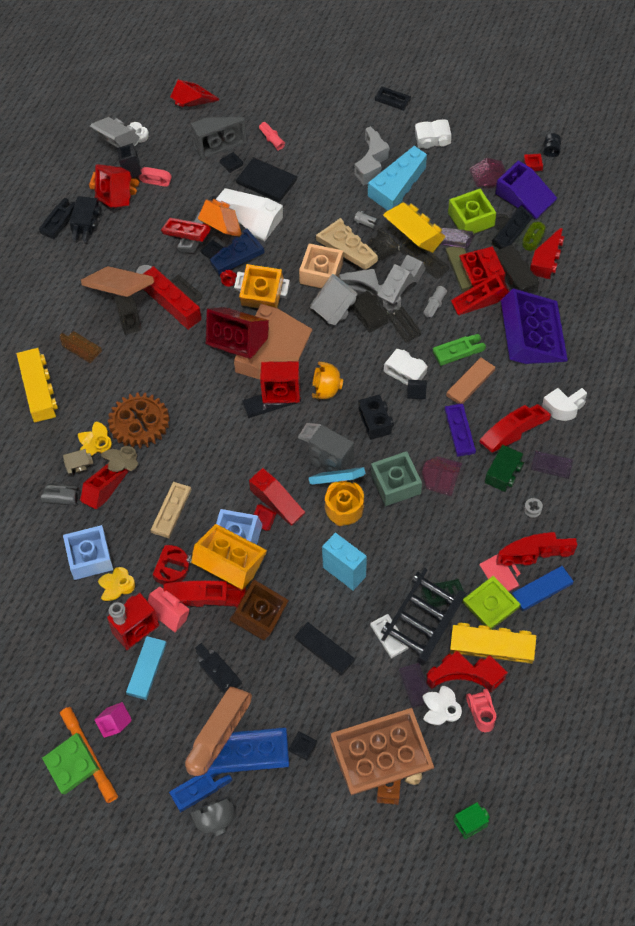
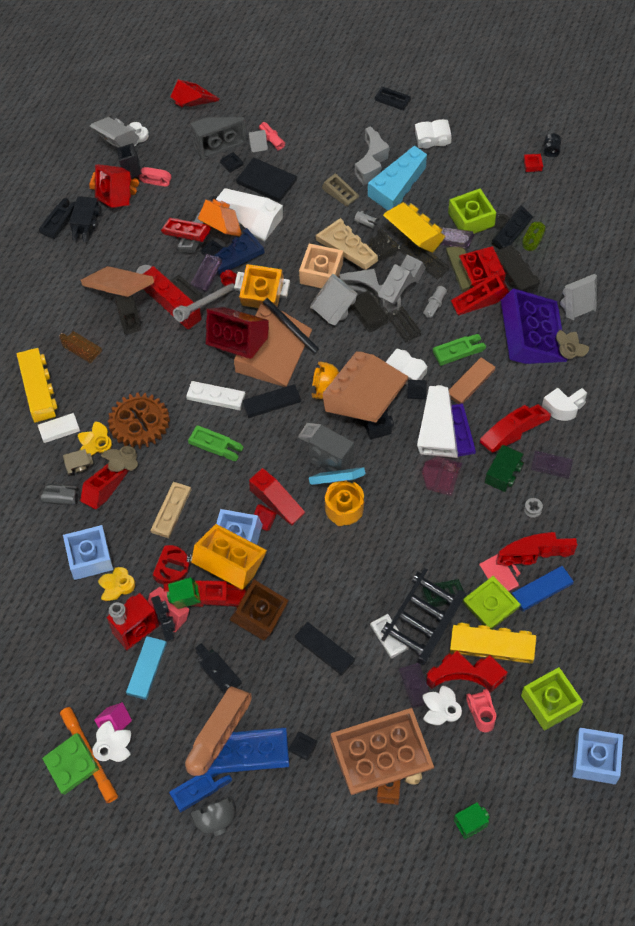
red brick [260,361,300,403] -> none
medium azure brick [322,533,367,591] -> none
sand green brick [371,451,422,506] -> none
clear pink slope [470,158,506,187] -> none
dark purple slope [495,160,557,220] -> none
red slope [529,228,565,279] -> none
none -> white tile [38,413,80,443]
none -> white plate [93,721,131,762]
none -> black hinge [151,595,175,641]
none -> green brick [167,577,201,609]
none -> light grey piece [173,283,235,322]
none -> white plate [186,381,245,410]
none -> bright green hinge [188,425,244,461]
none -> clear purple plate [191,254,222,291]
none -> light grey slope [249,130,268,152]
none -> black bar [262,298,319,354]
none -> dark tan slope [322,173,359,207]
none -> nougat slope [323,351,408,422]
none -> white slope [417,385,458,458]
none -> lime brick [521,667,583,731]
none -> dark tan plate [556,330,589,359]
none -> light grey slope [560,274,597,320]
none -> light blue brick [572,728,623,784]

